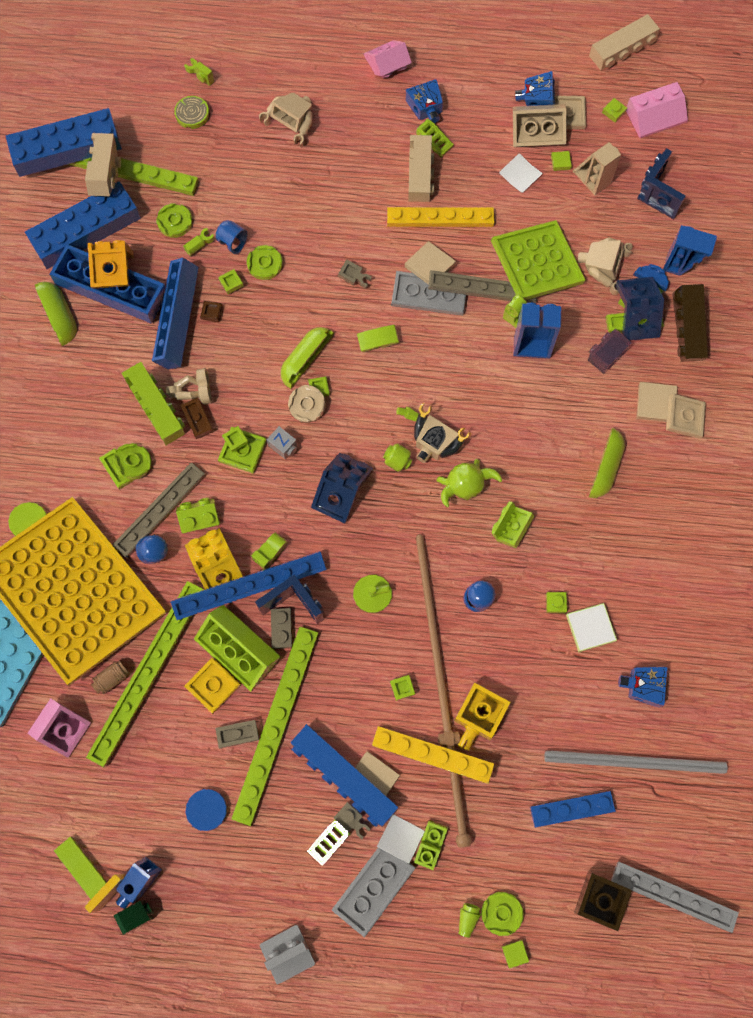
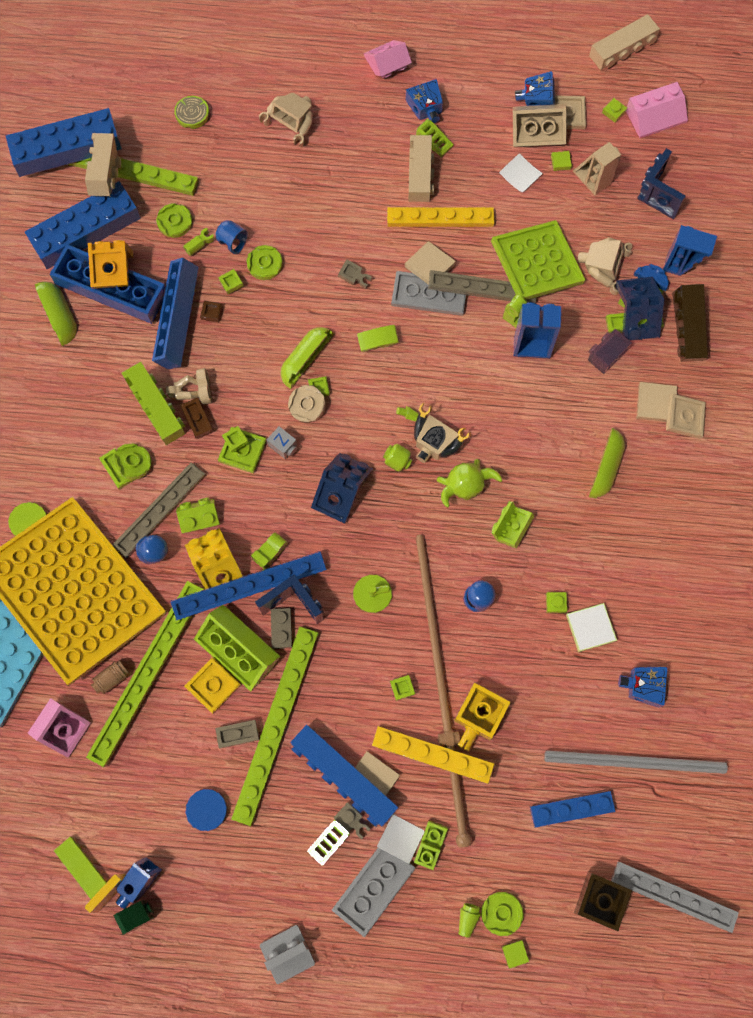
lime plate [184,58,214,86] -> none

